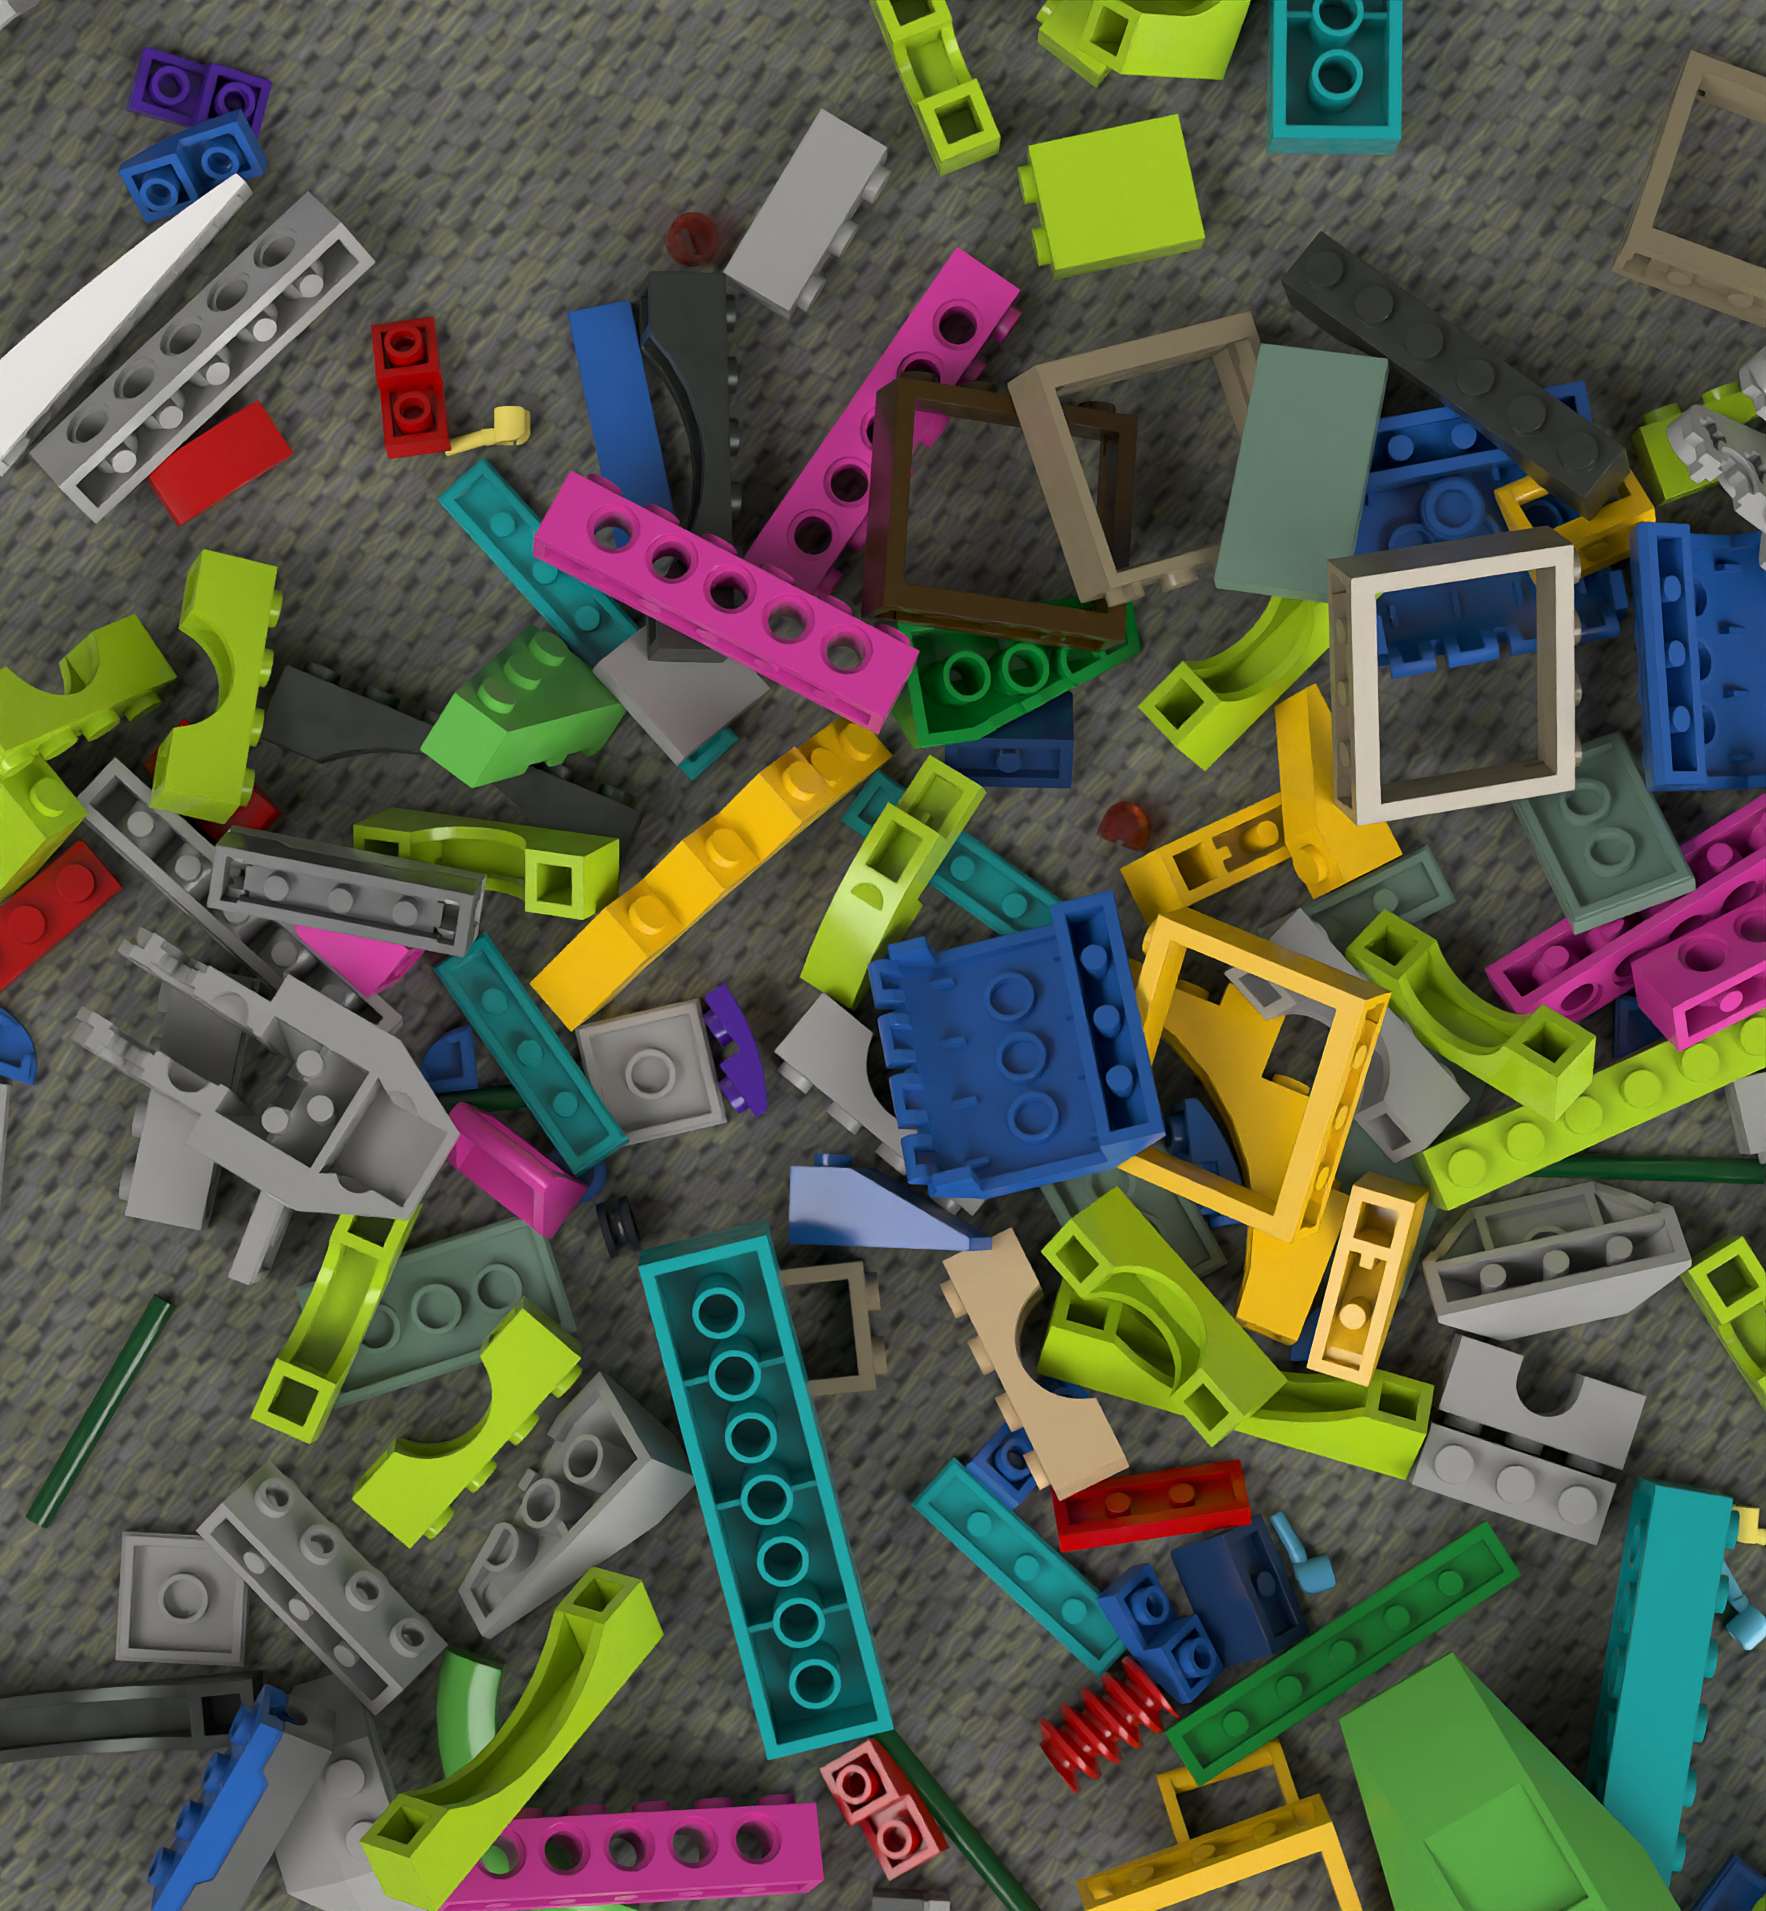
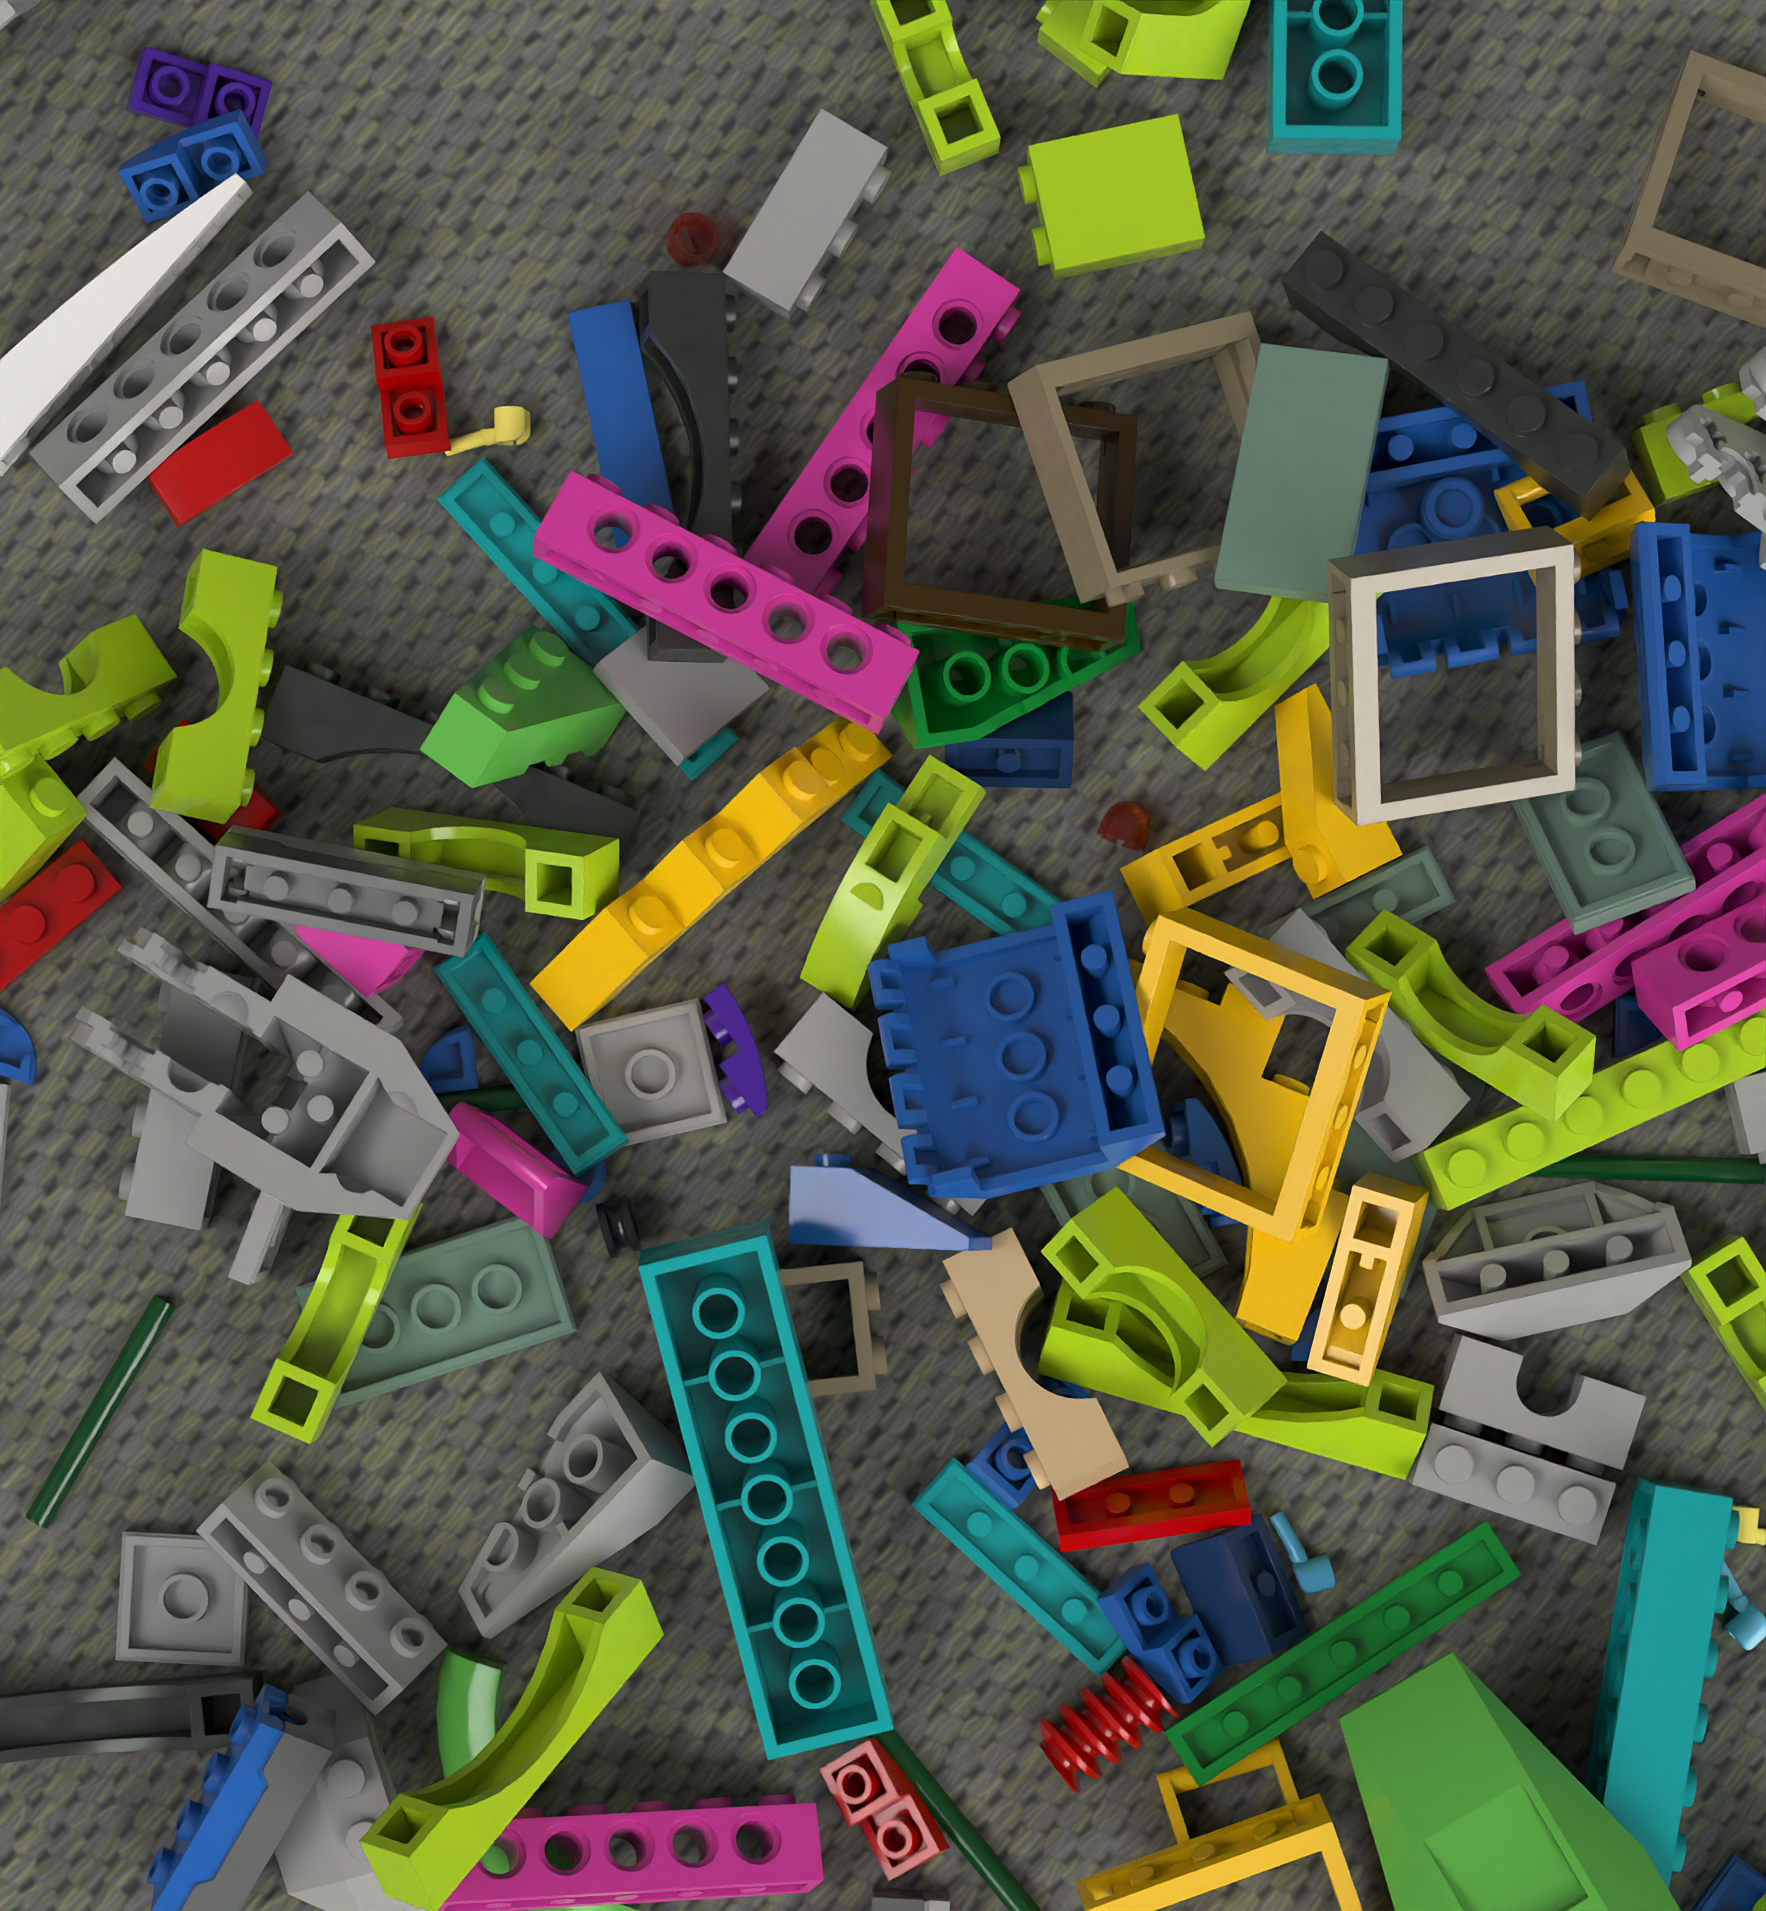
lime arch [351,1295,583,1549] -> none

